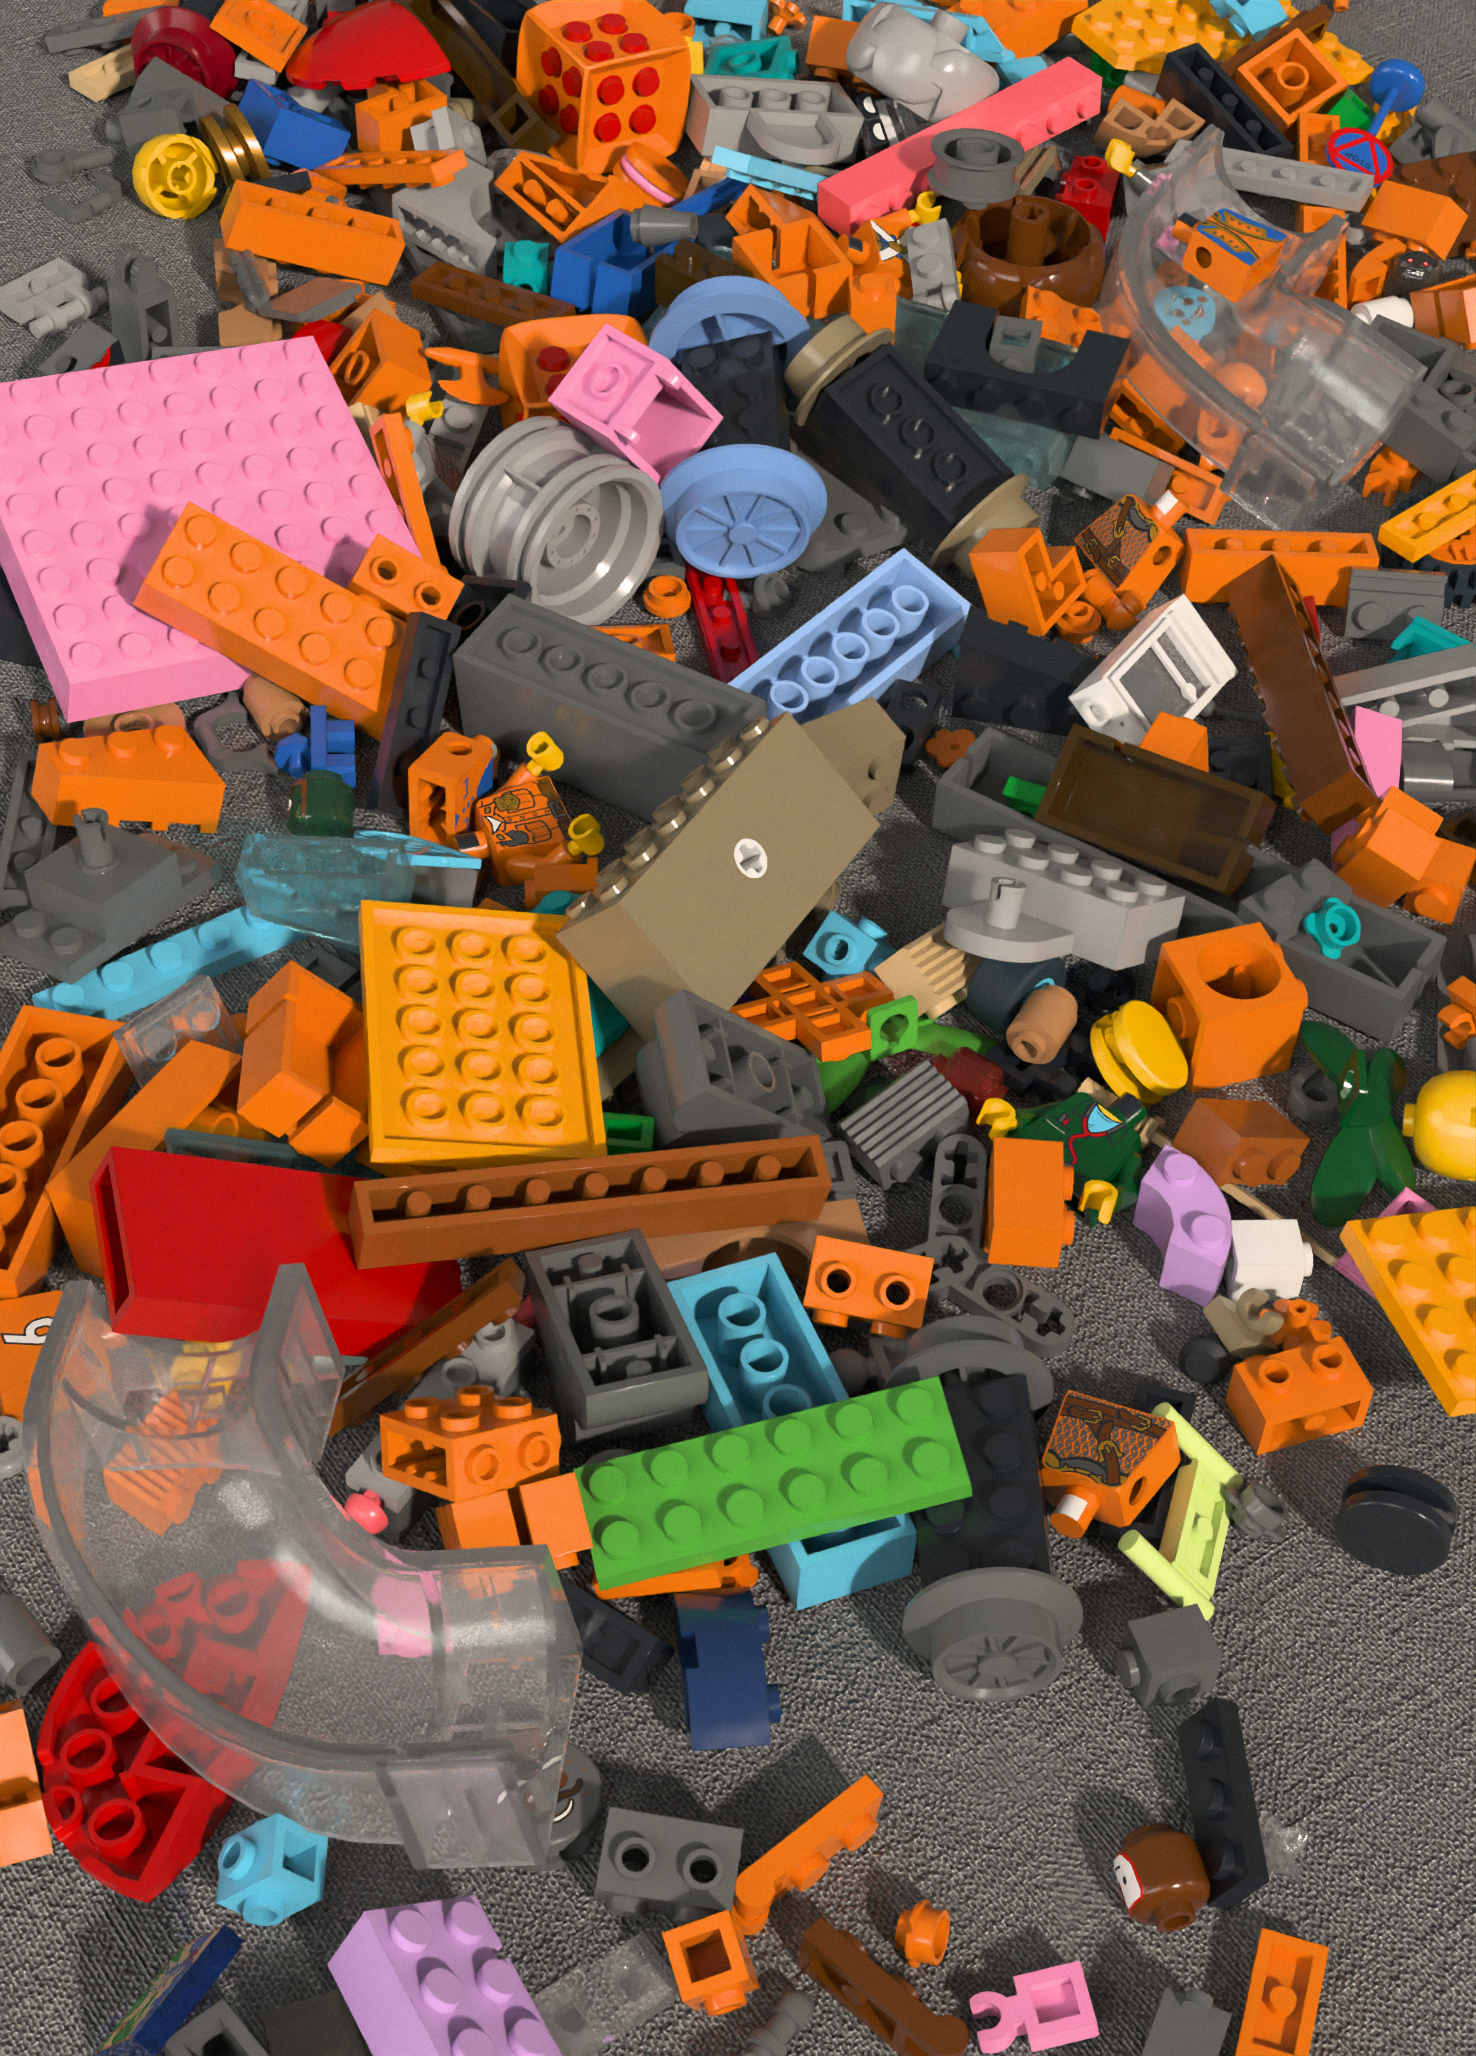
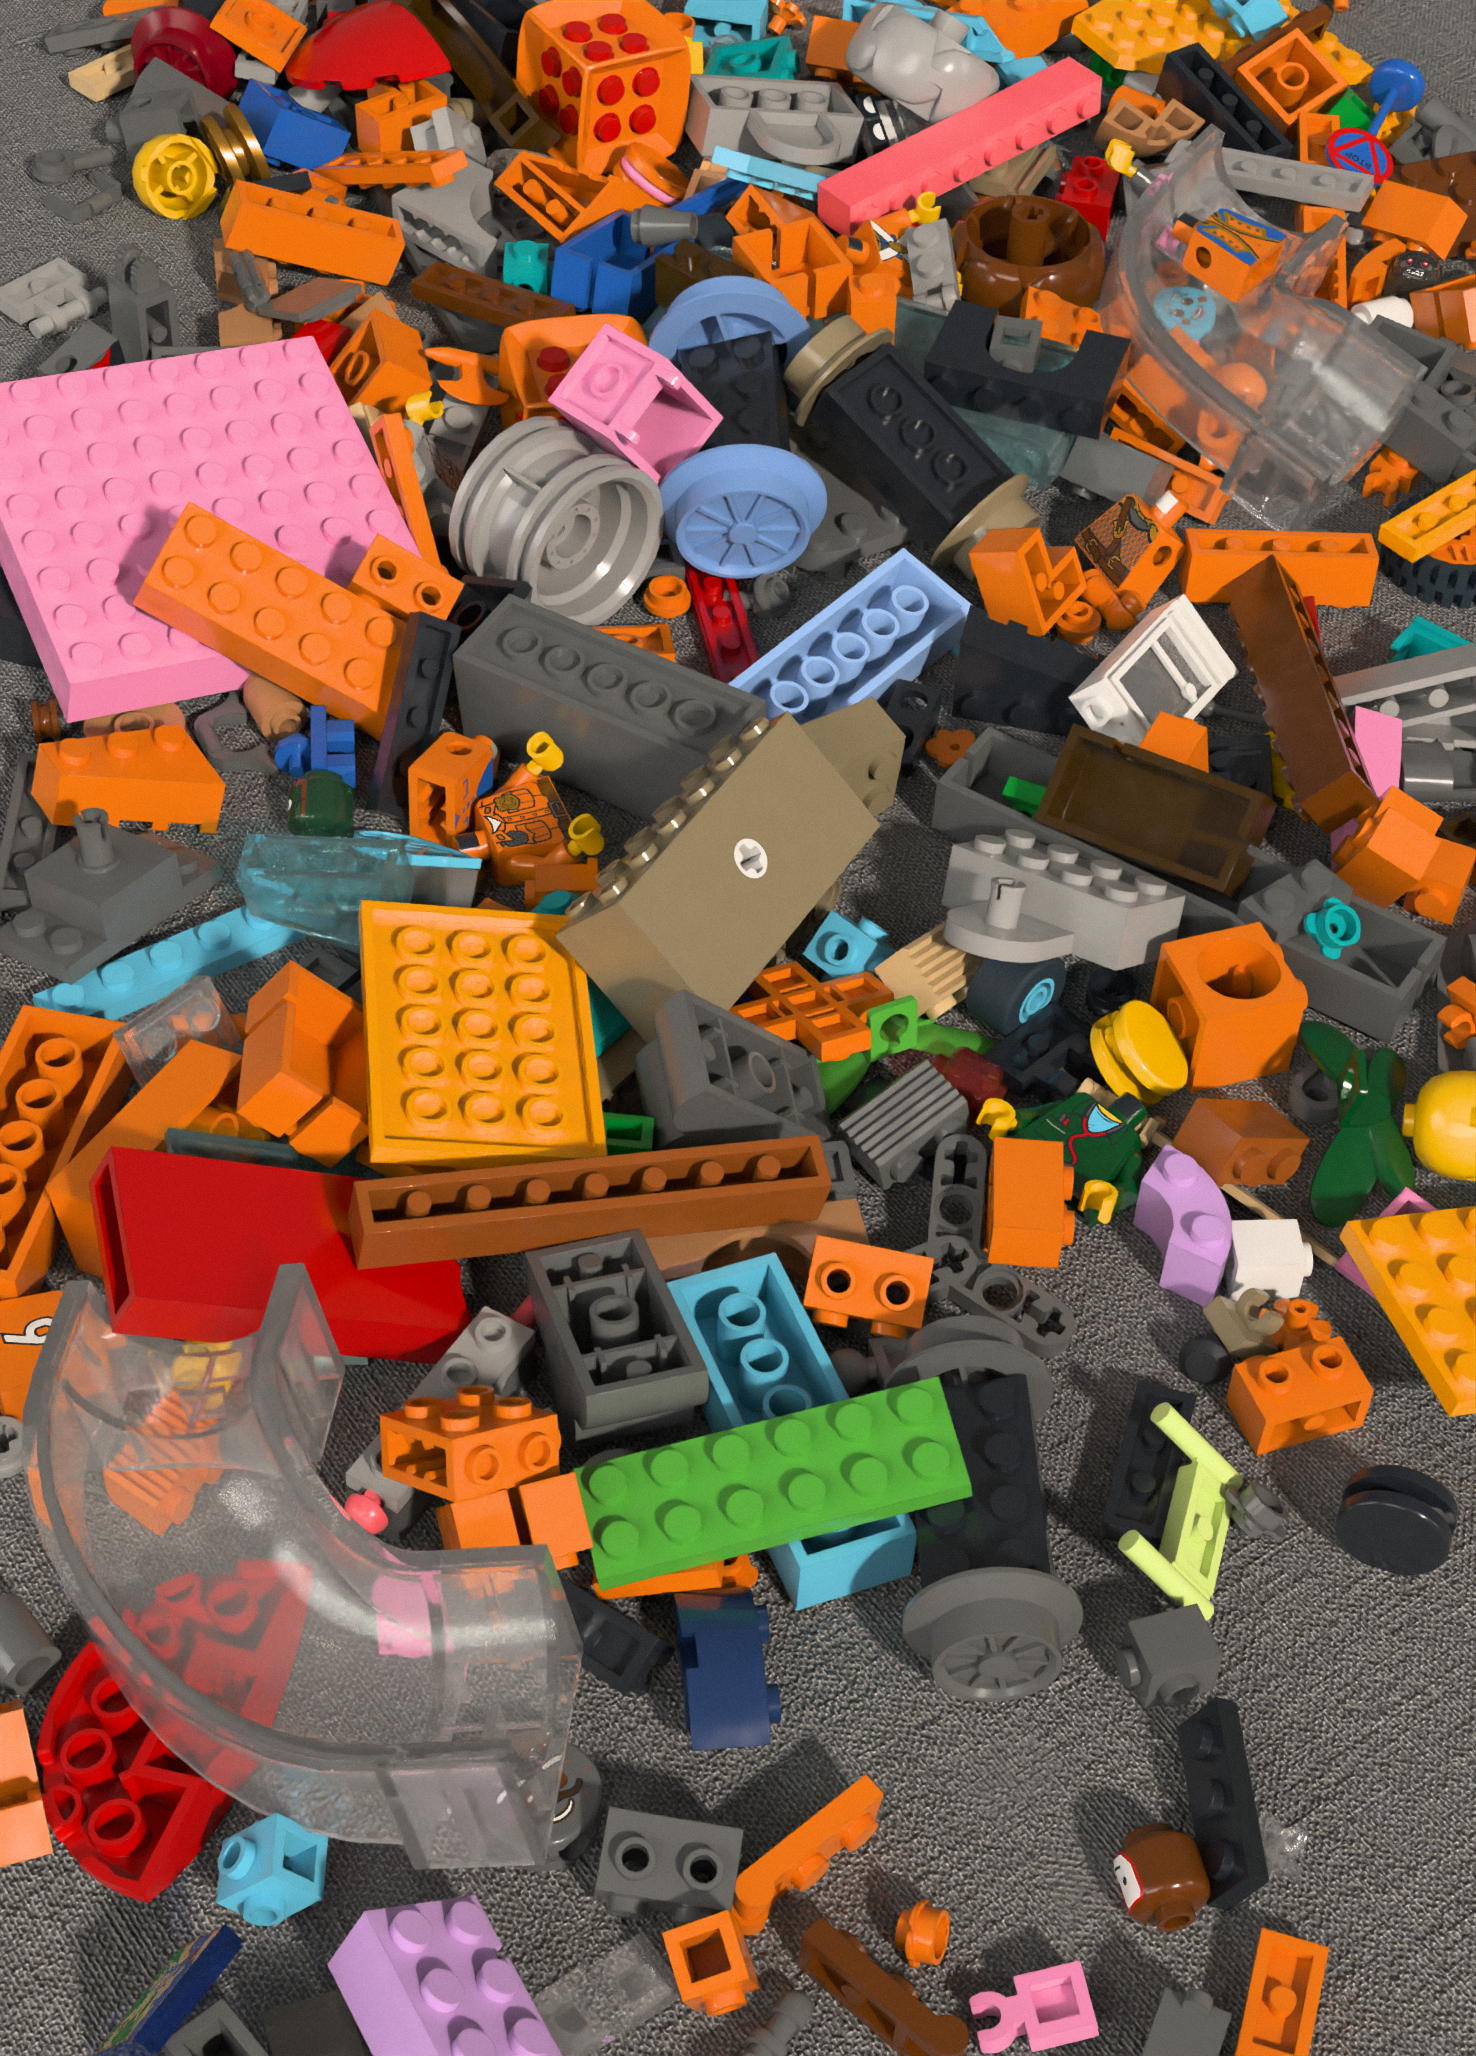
reddish brown plate [315,1258,525,1438] -> none
dark grey wheel [927,128,1025,210] -> none
medium nougat brick [1006,985,1078,1064] -> none
torso [1041,1390,1181,1539] -> none
dark grey plate [1341,565,1448,640] -> none

